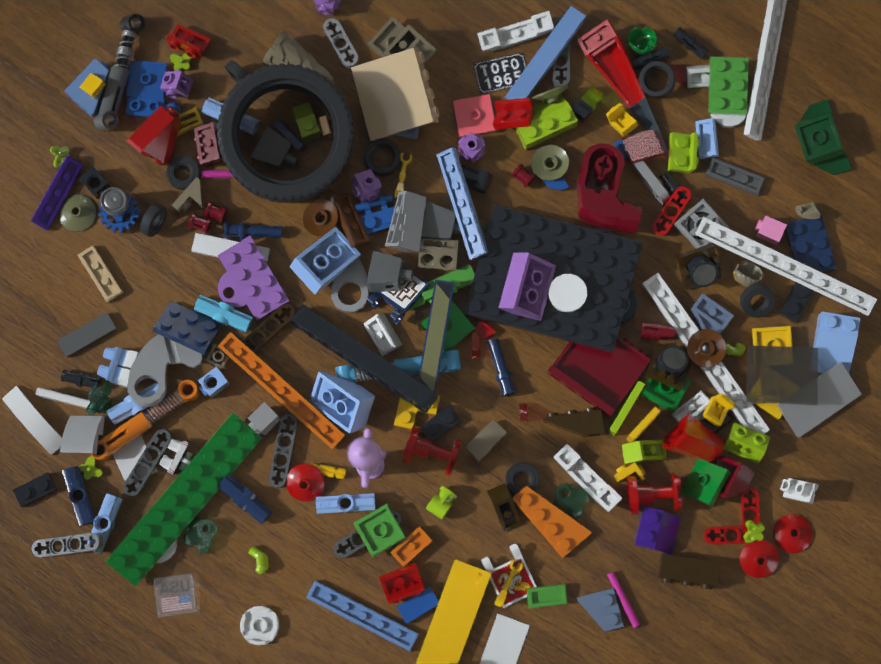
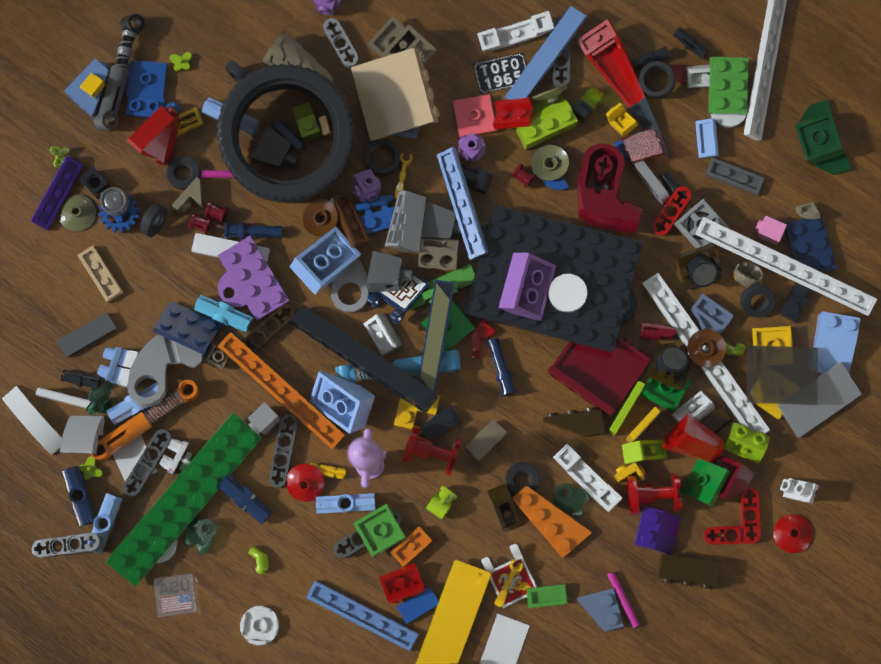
black plate [13,472,57,508] -> none
medium lavender brick [160,70,194,99] -> none
red bracket [167,24,211,60] -> none
dark red bracket [194,122,223,167] -> none
light blue brick [198,367,230,398] -> none
clear red tile [519,403,528,422] -> none
green hair [627,26,658,54] -> none
lime bracket [668,132,700,173] -> none
yellow bracket [702,394,735,427] -> none
red dish [740,540,779,578] -> none
lime piece [744,520,765,543] -> none

